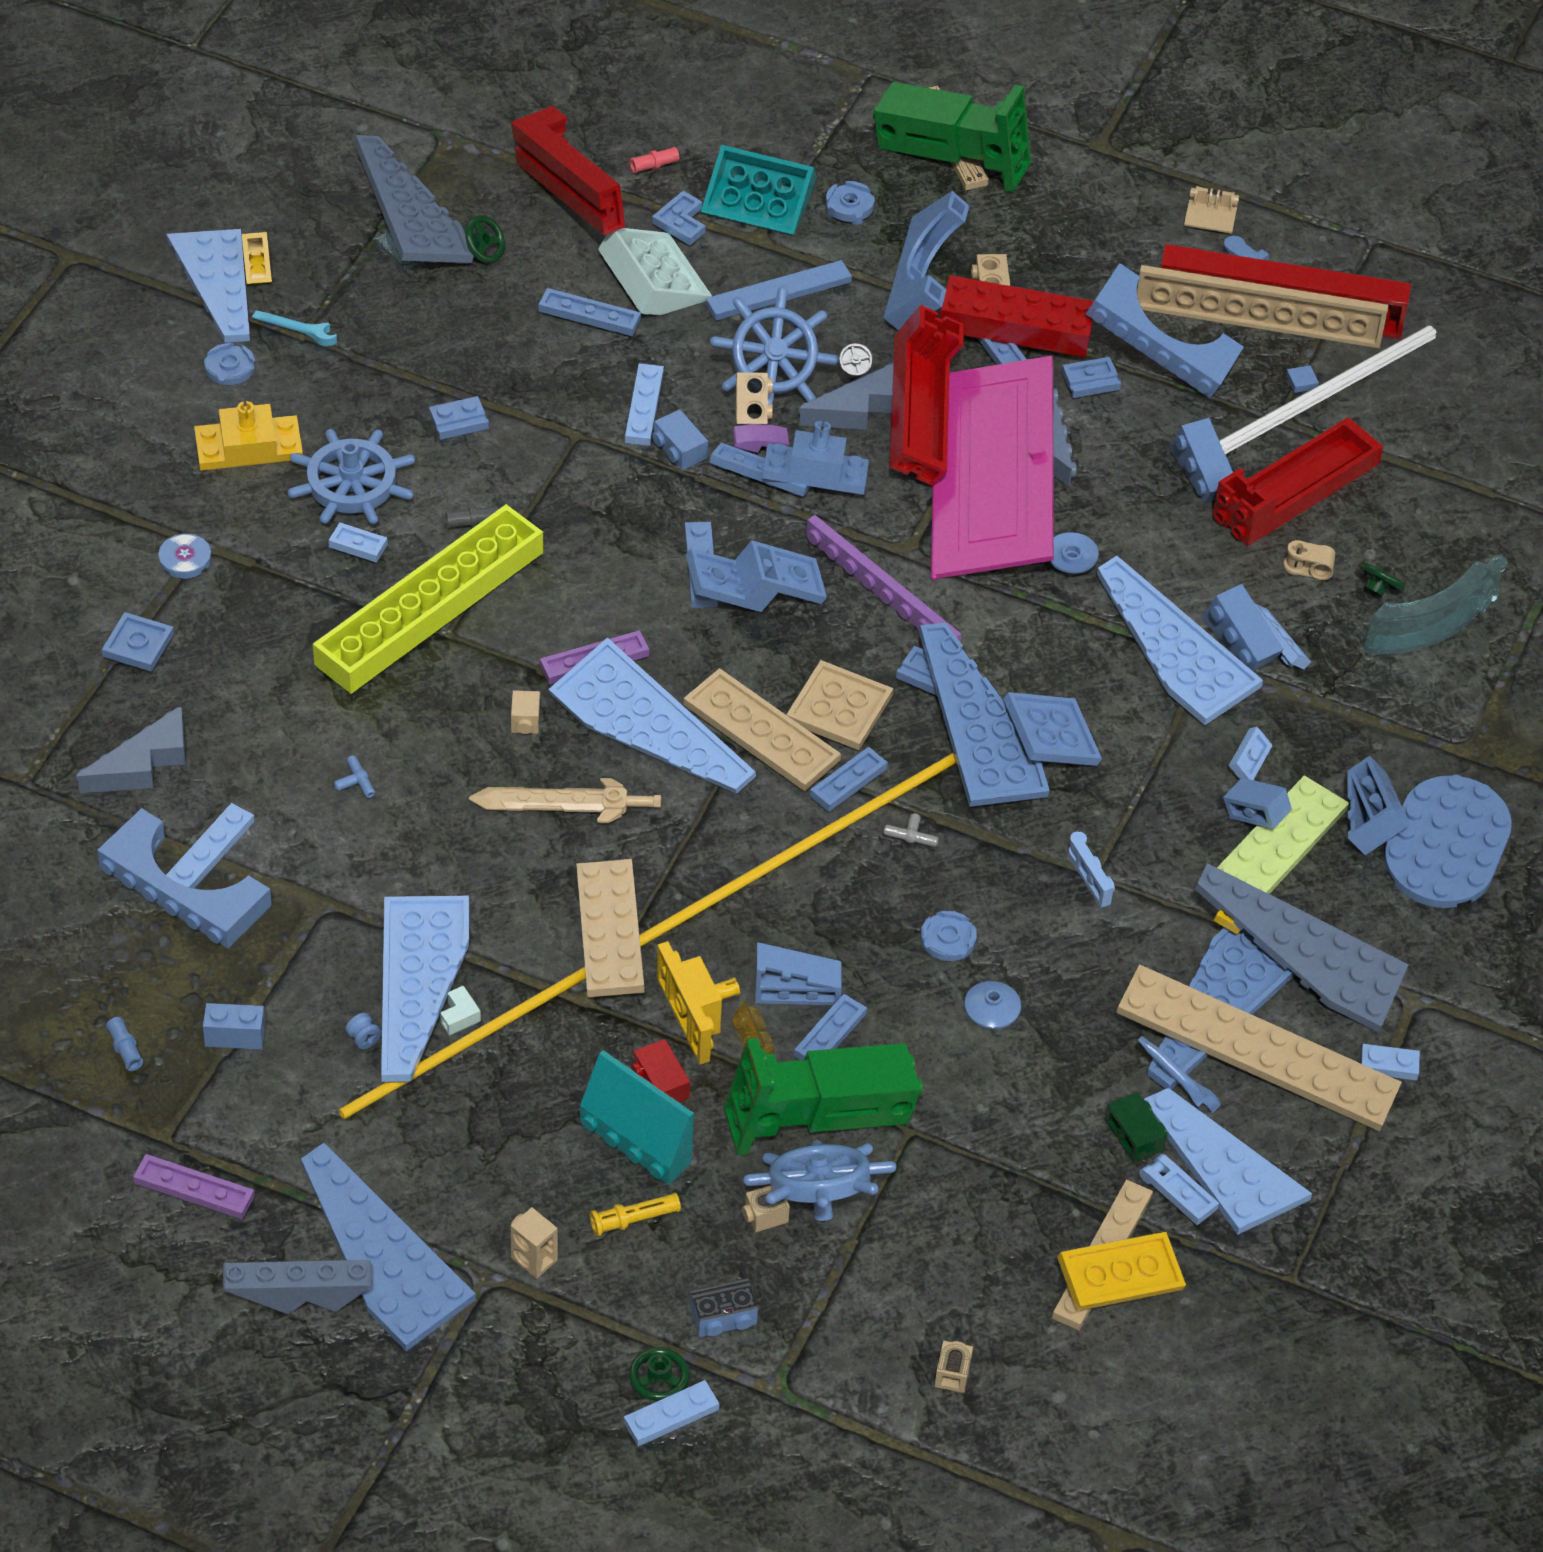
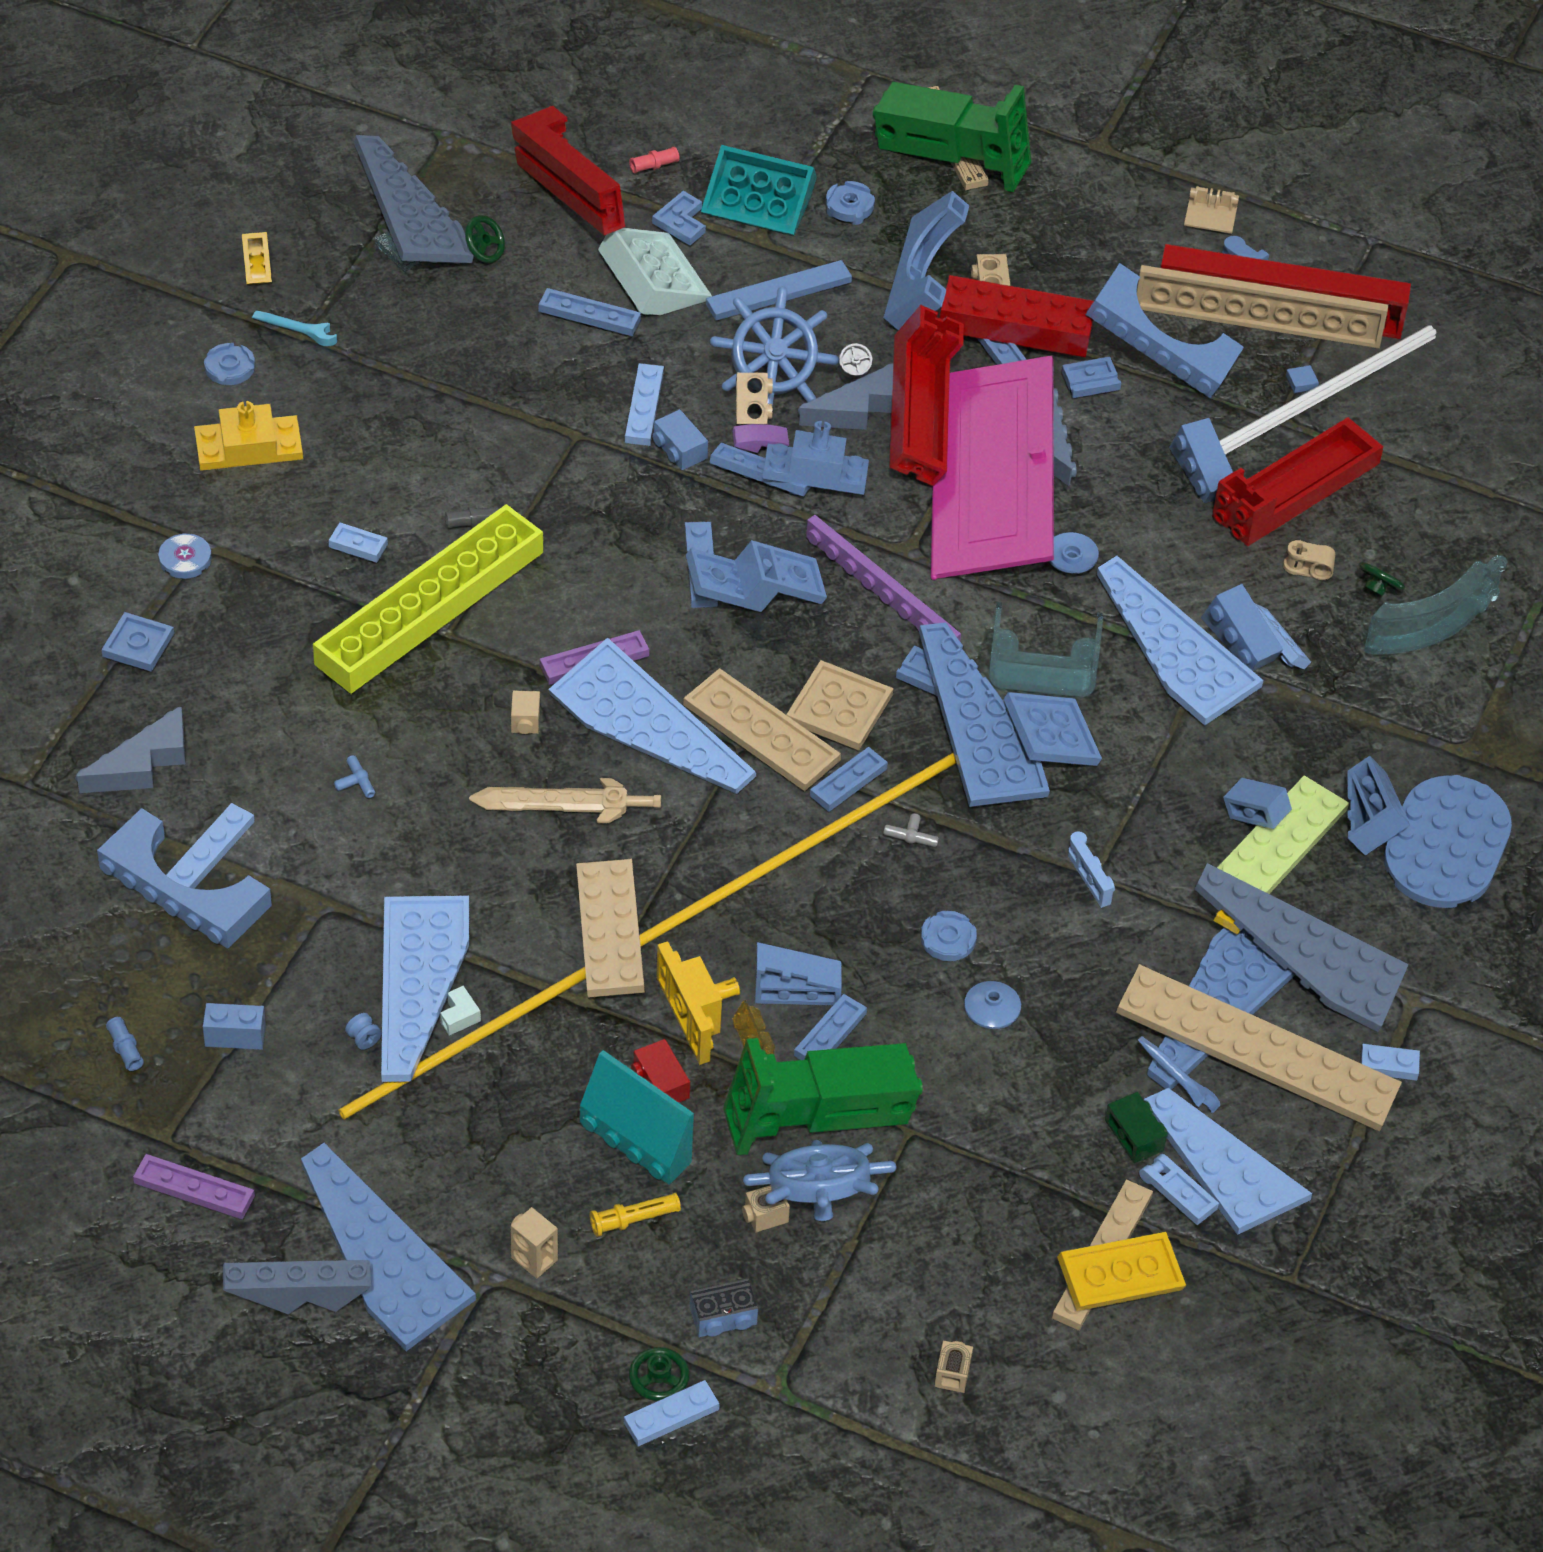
light blue wing [167,229,250,343] -> none
medium blue piece [287,429,415,524] -> none
medium blue plate [429,396,489,440] -> none
light blue plate [1229,727,1273,780] -> none
none -> clear light blue windscreen [989,602,1103,697]

